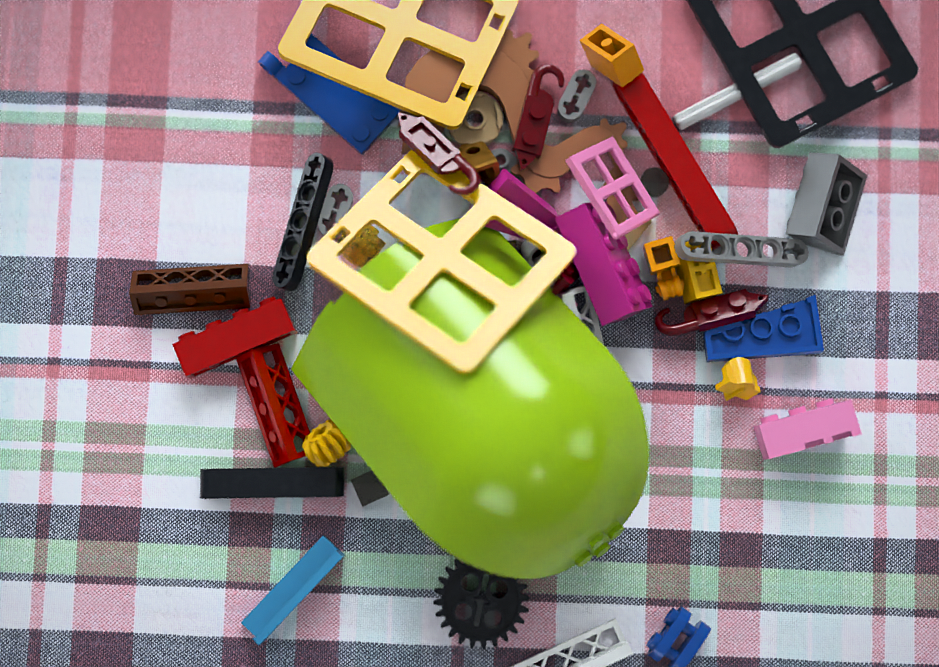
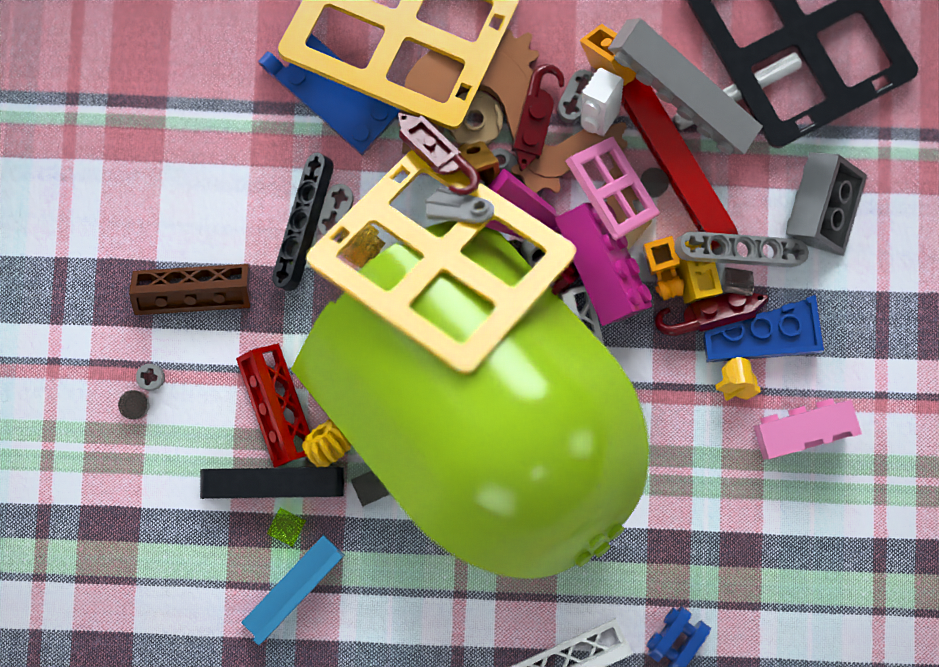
red brick [172,296,297,379] -> none
black gear [433,558,530,649] -> none
none -> clear smoke tile [118,390,150,420]
none -> light grey bush [136,364,165,390]
none -> clear neon green tile [266,507,307,547]
none -> light grey piece [425,187,494,223]
none -> white brick [580,68,624,136]
none -> light grey brick [608,18,763,155]
none -> clear smoke tile [722,267,754,297]

